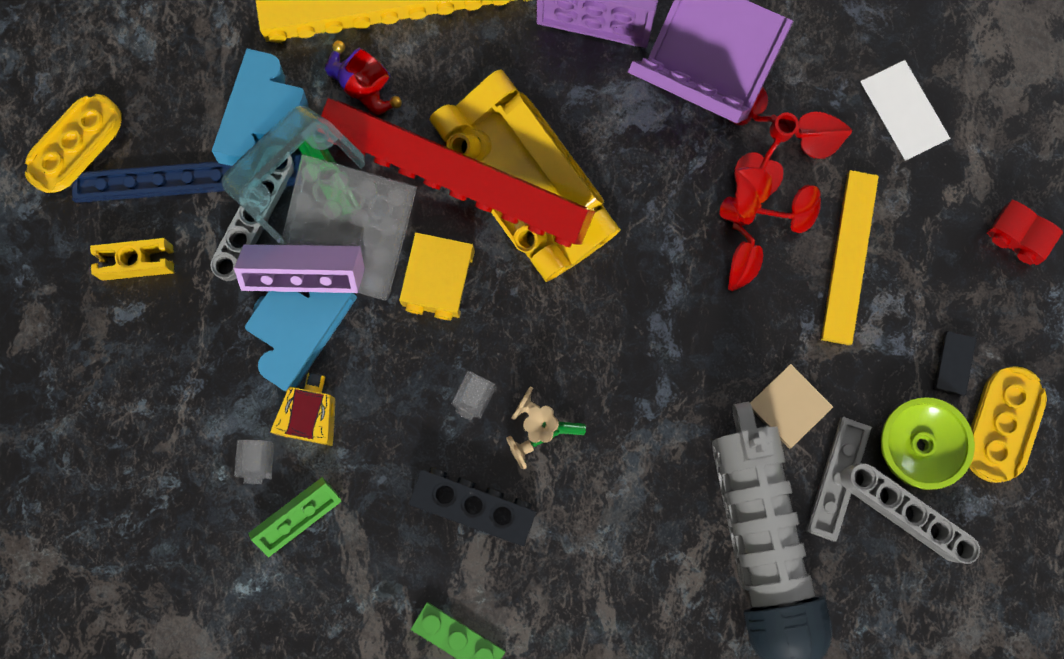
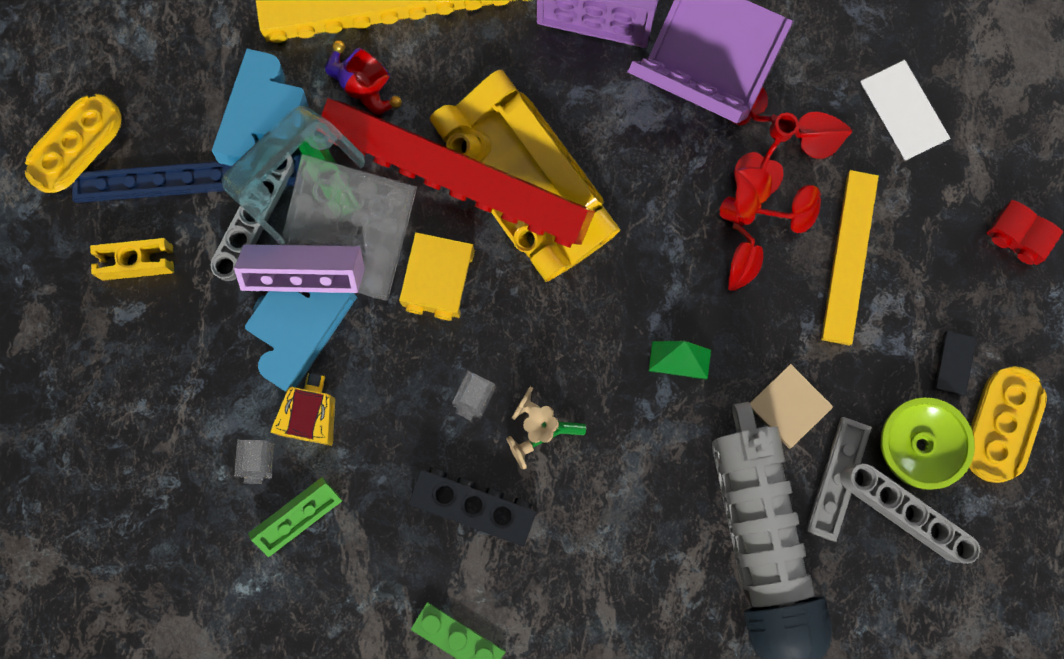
none -> green slope [648,341,711,380]

